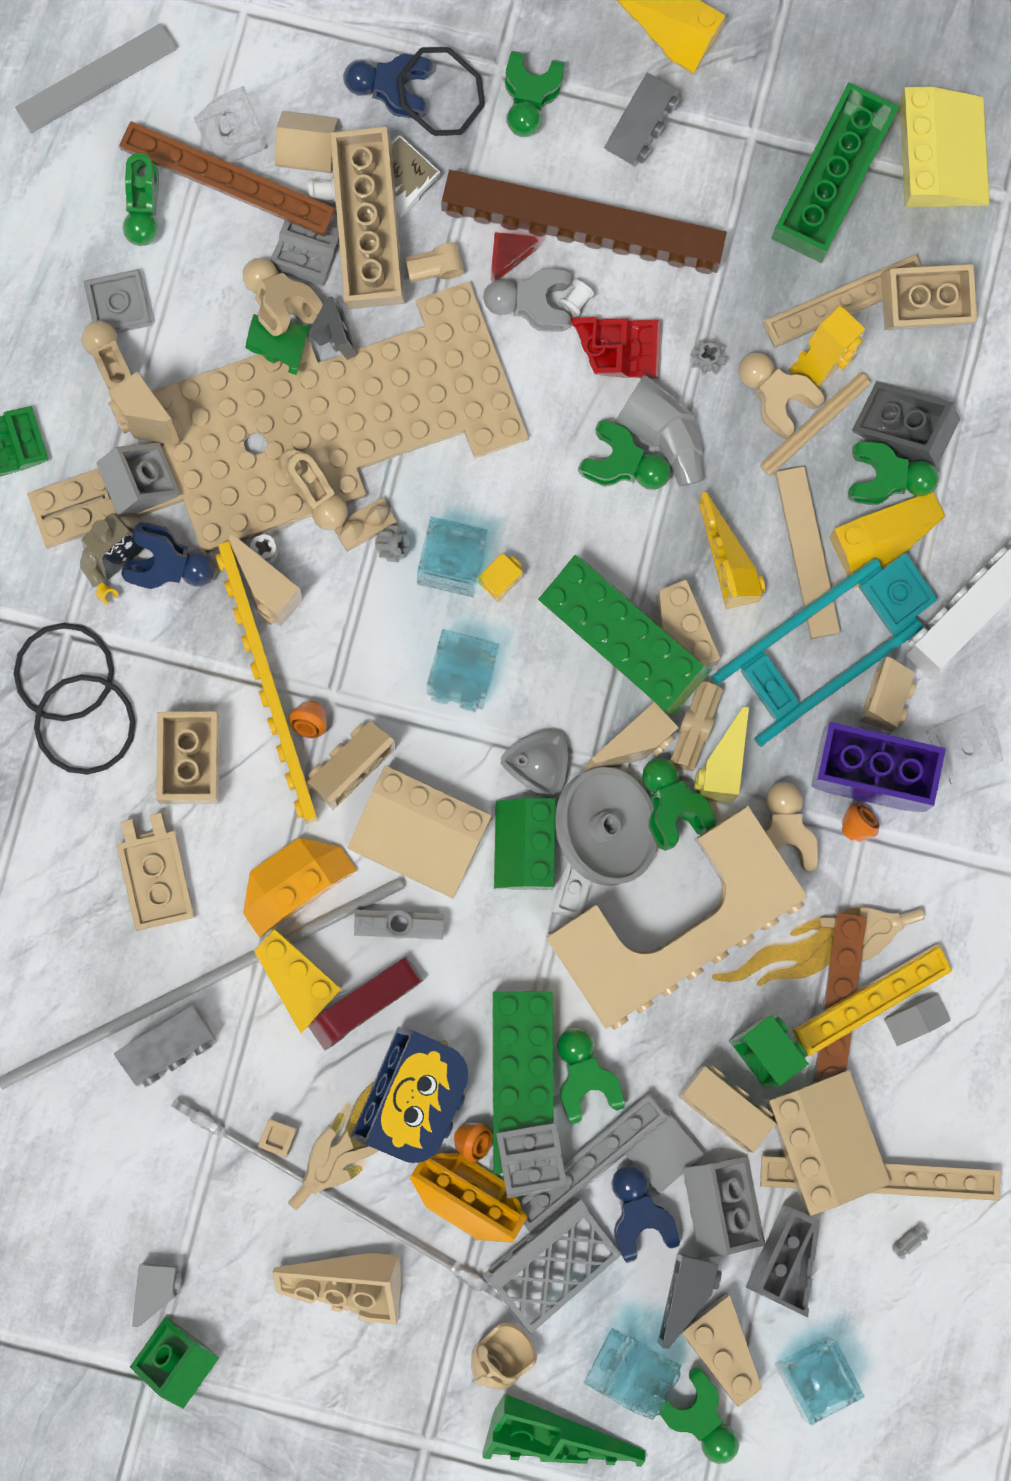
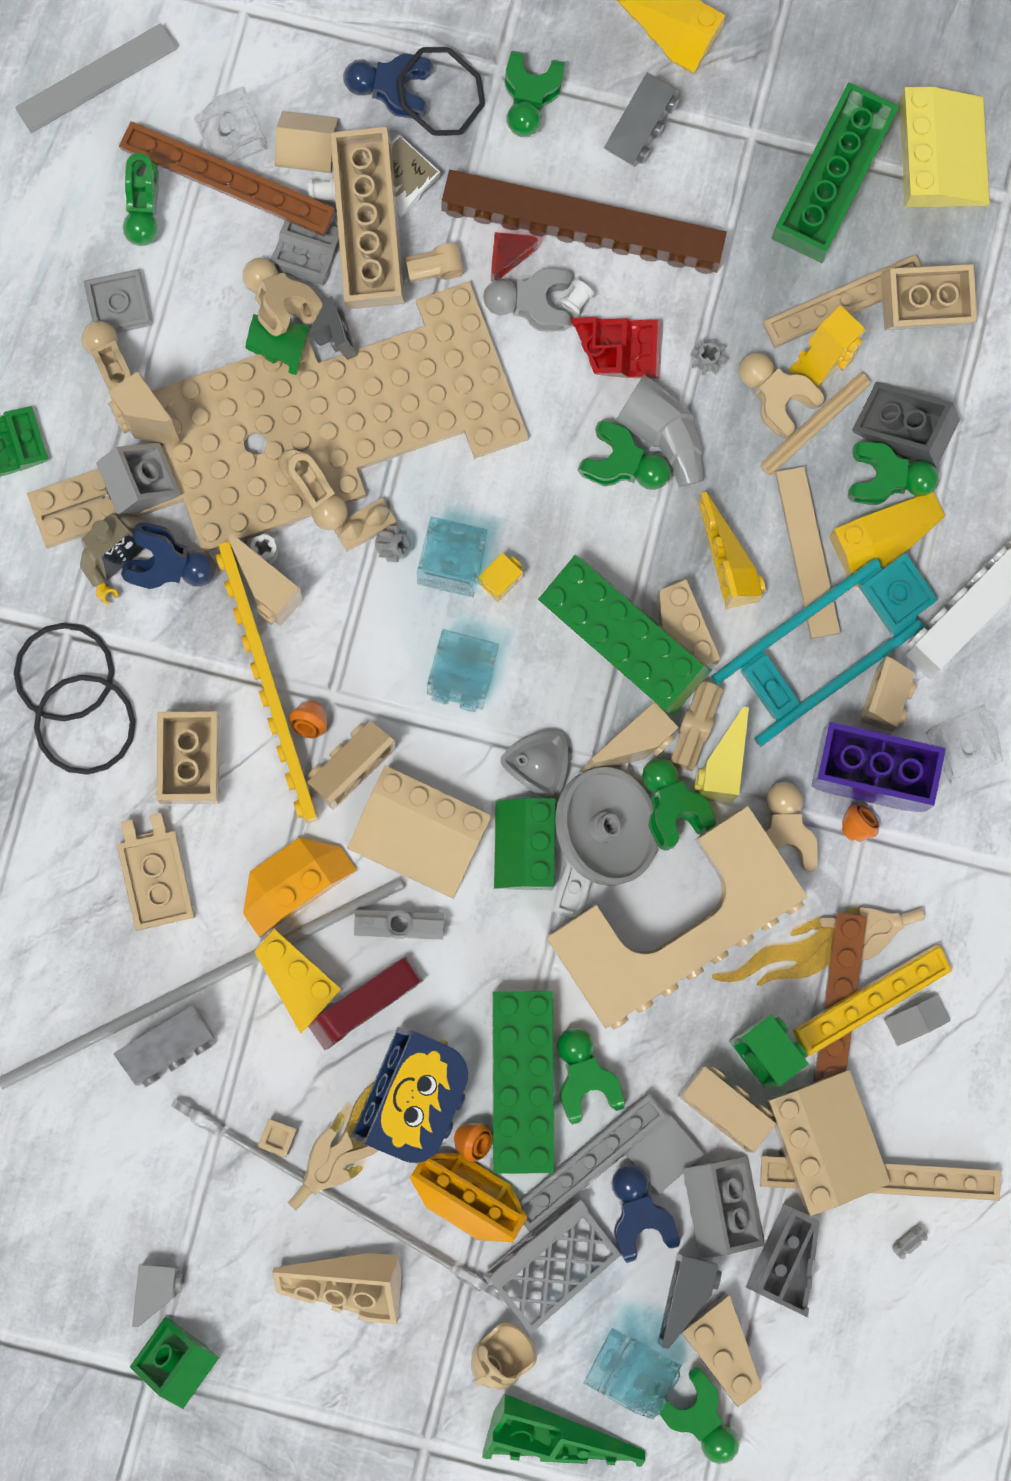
light grey slope [496,1123,567,1198] -> none
clear light blue brick [775,1336,865,1425] -> none

